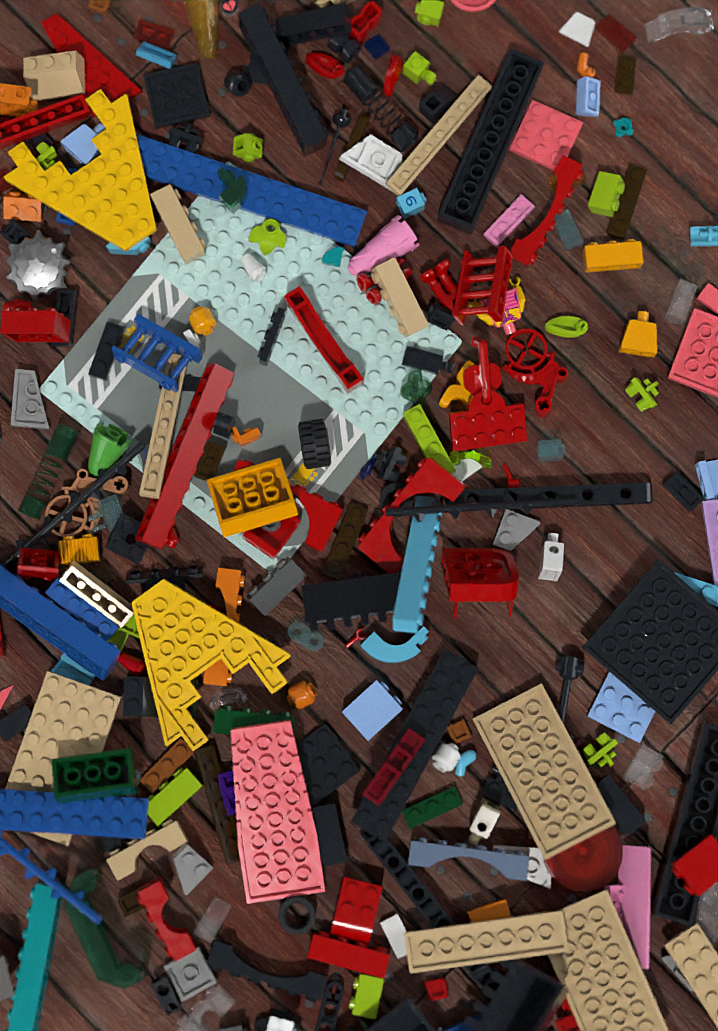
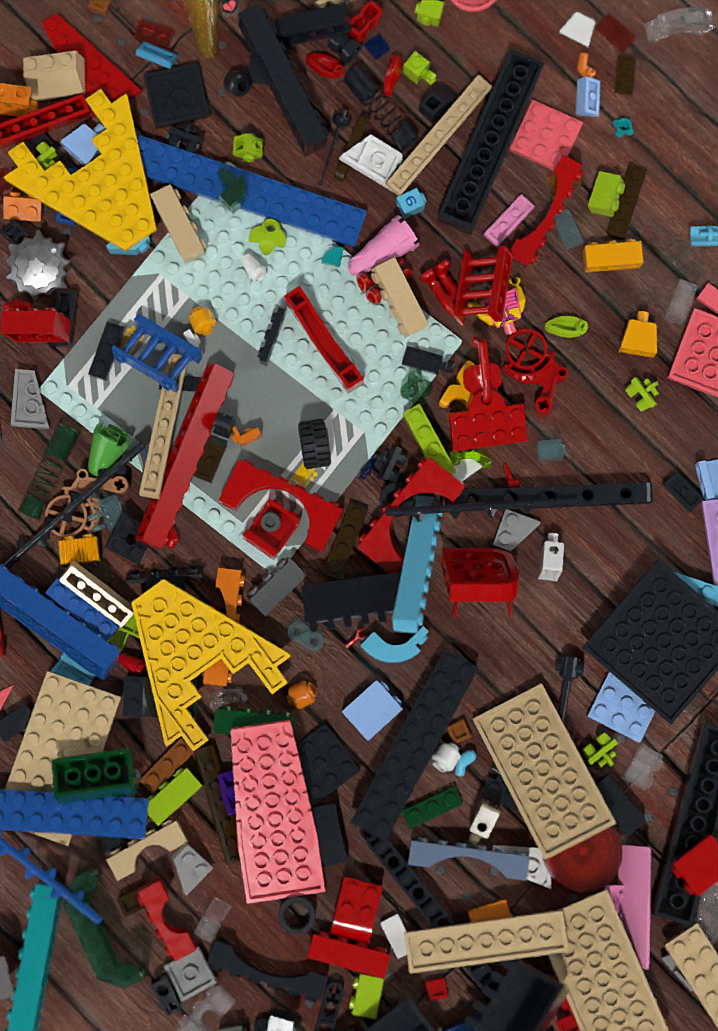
red slope [17,548,59,581] -> none
light orange slope [207,458,298,537] -> none
dark red slope [362,728,425,806] -> none
black bracket [426,298,455,331] -> none

